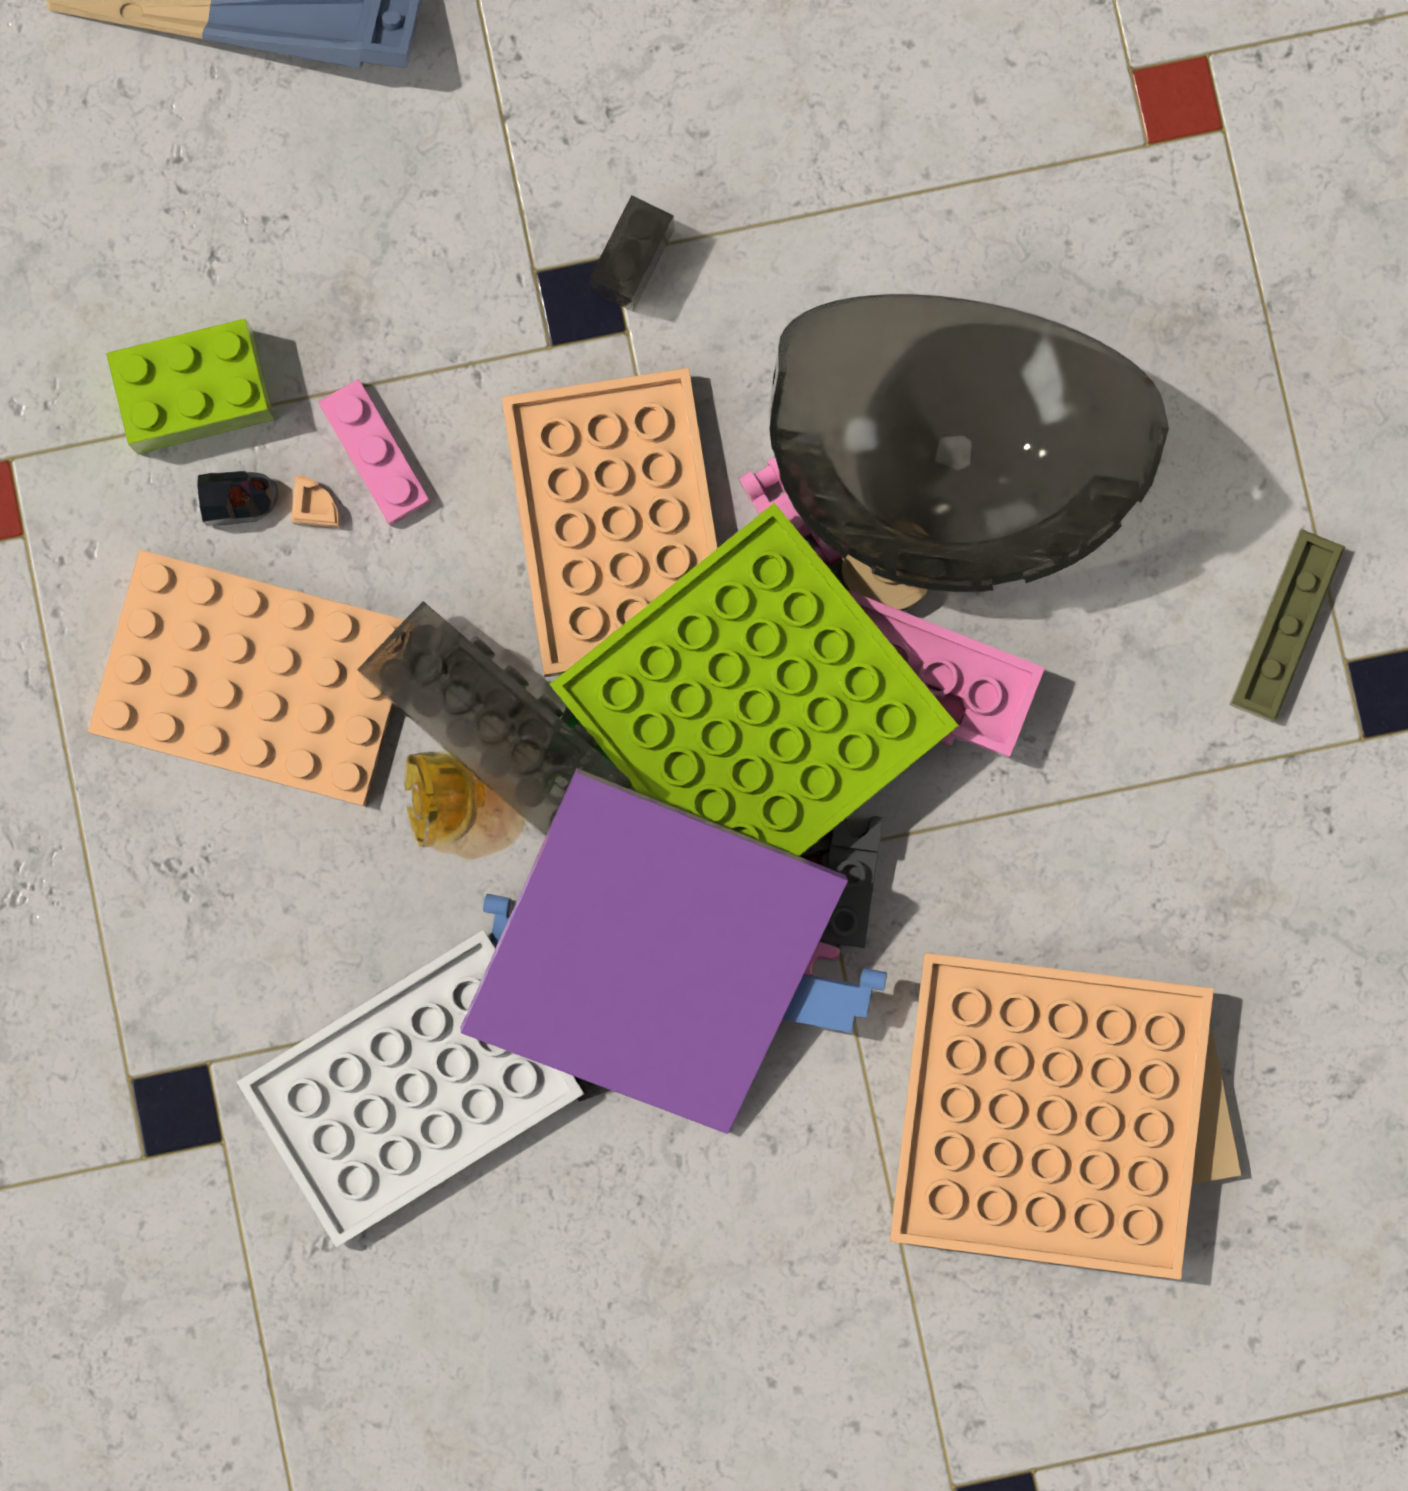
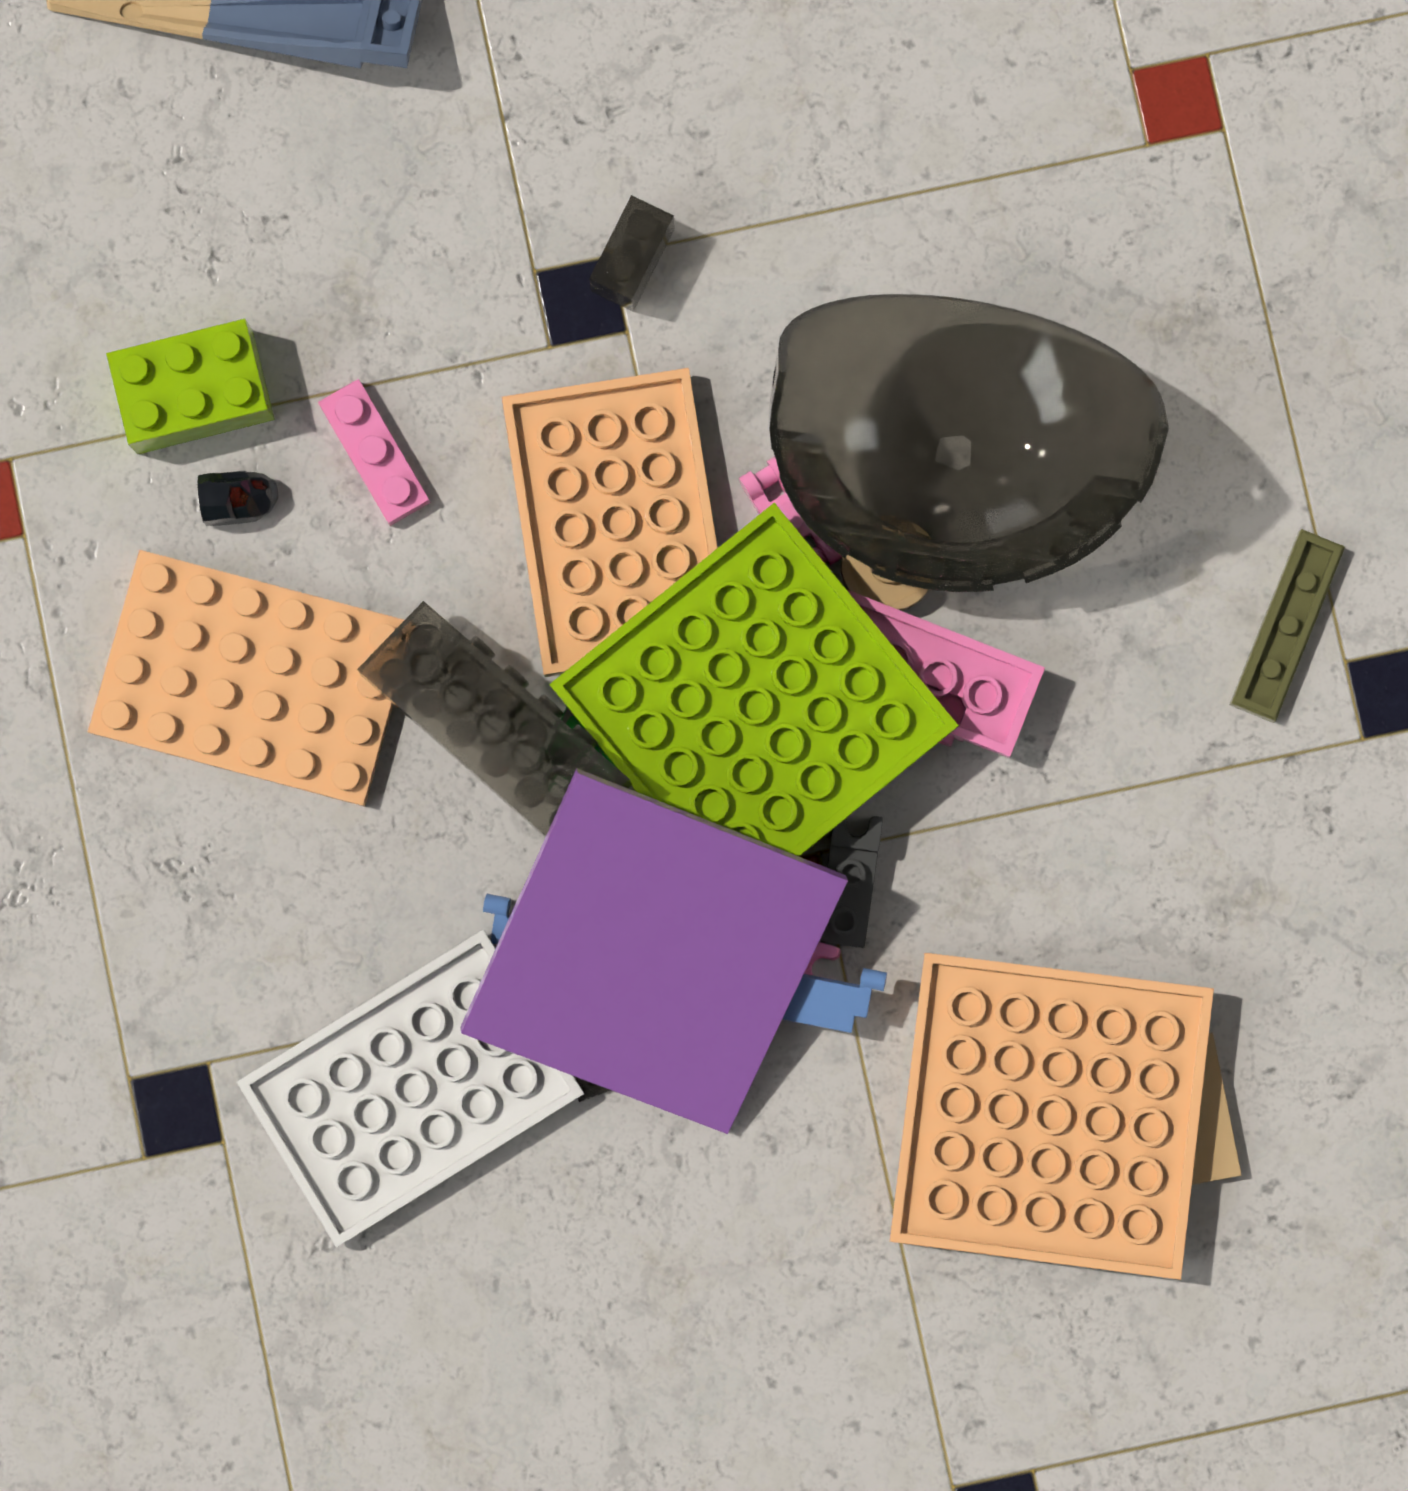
light nougat tile [291,475,340,528] -> none
clear yellow cylinder [404,751,485,848] -> none

